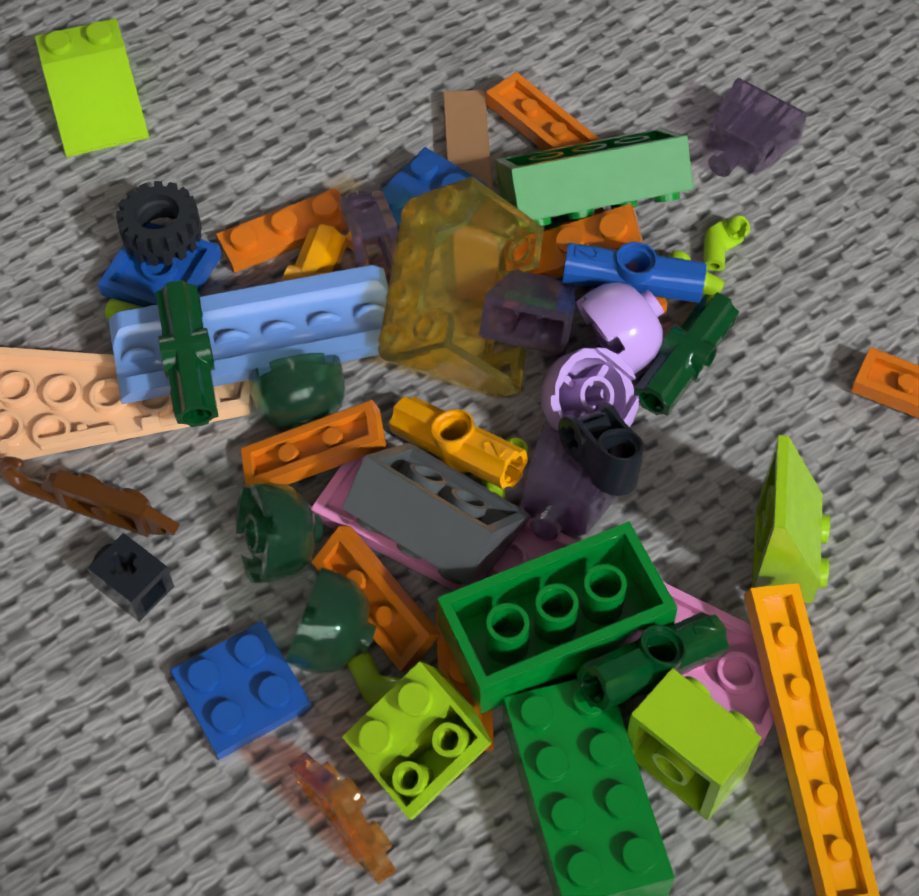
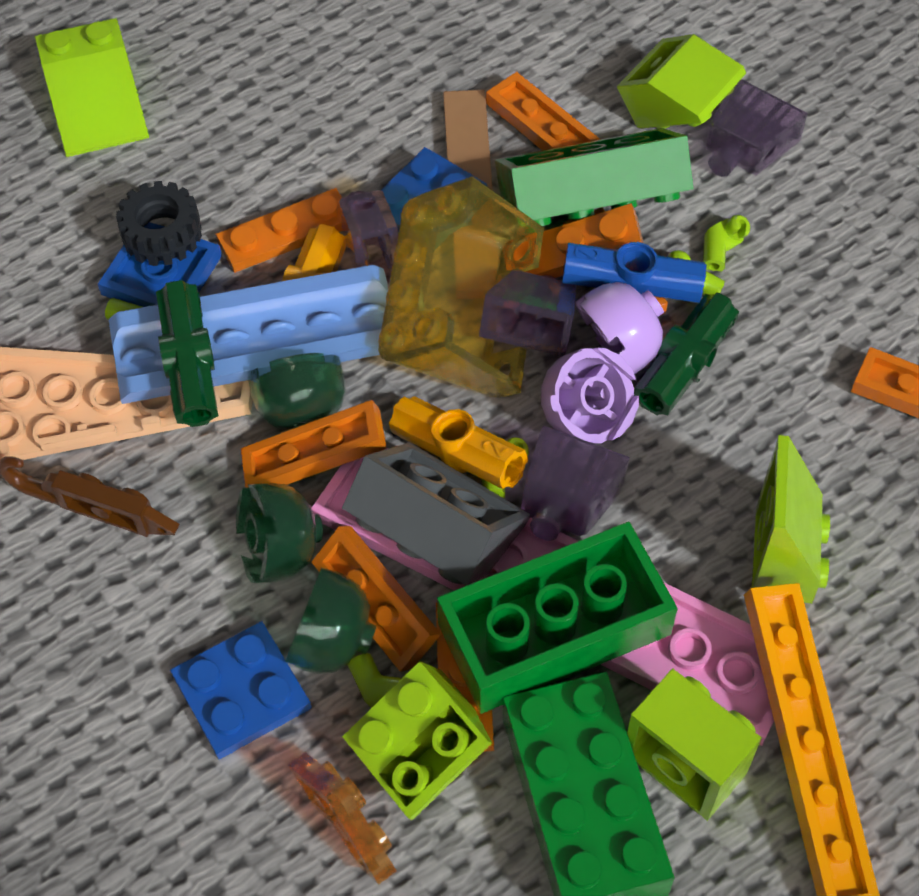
black brick [88,533,174,622] -> none
black piece [558,402,644,496] -> none
dark green piece [577,612,729,712] -> none
none -> lime slope [616,34,746,129]

